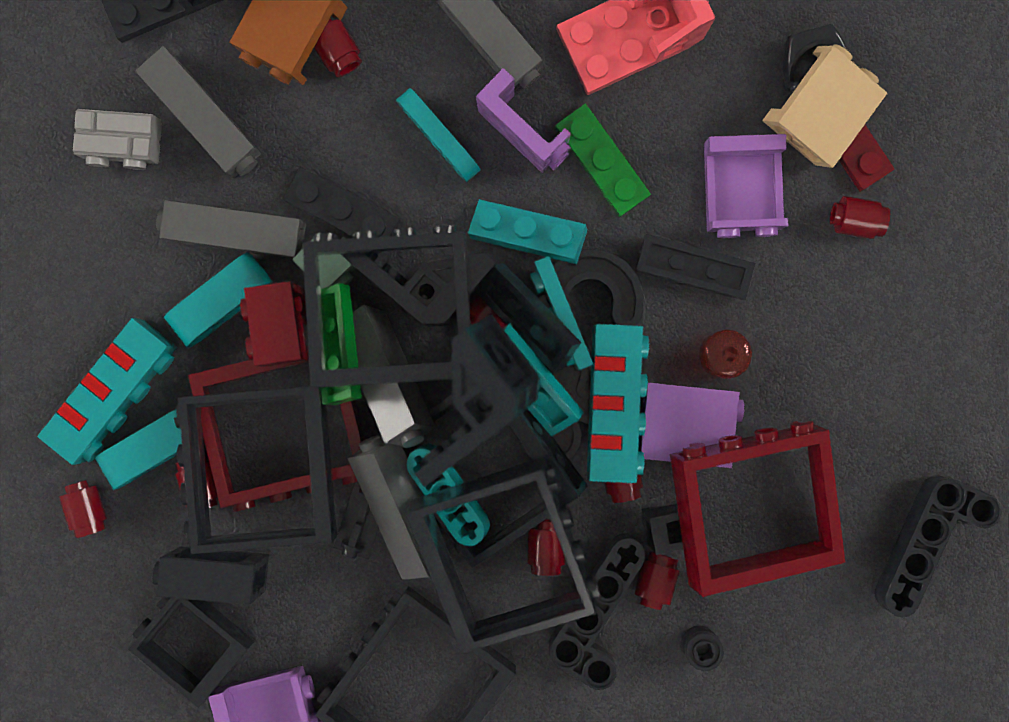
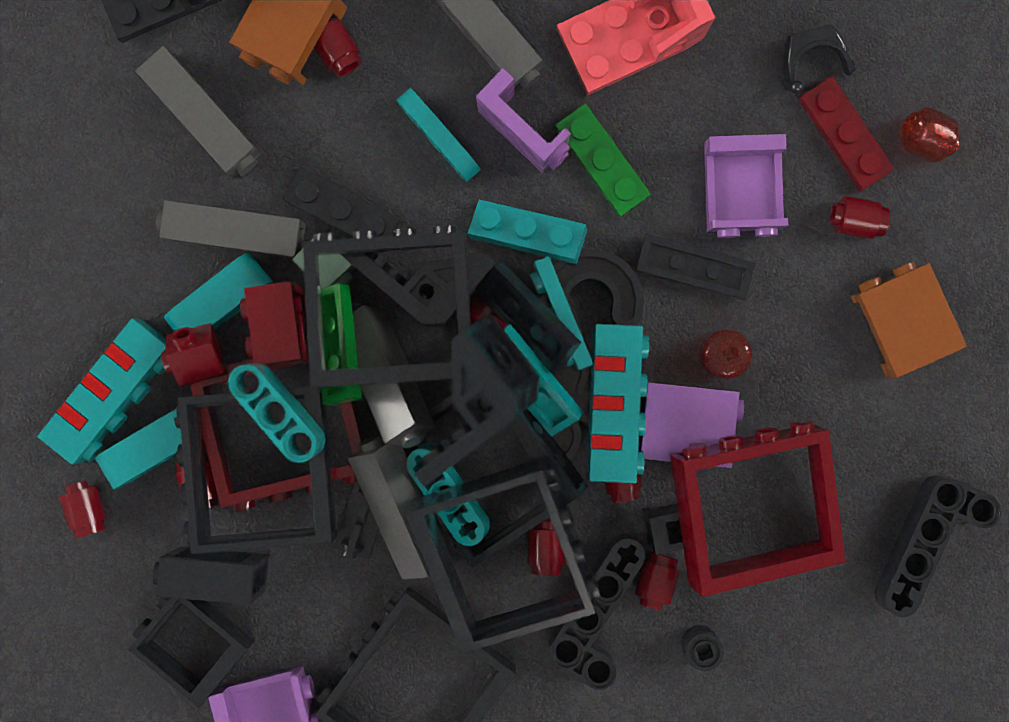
light grey brick [73,109,162,170] -> none
tan panel [762,44,887,168] -> none
none -> dark red brick [161,323,224,386]
none -> teal beam [228,362,325,463]
none -> dark orange panel [851,261,967,378]
none -> clear red head [900,107,960,163]

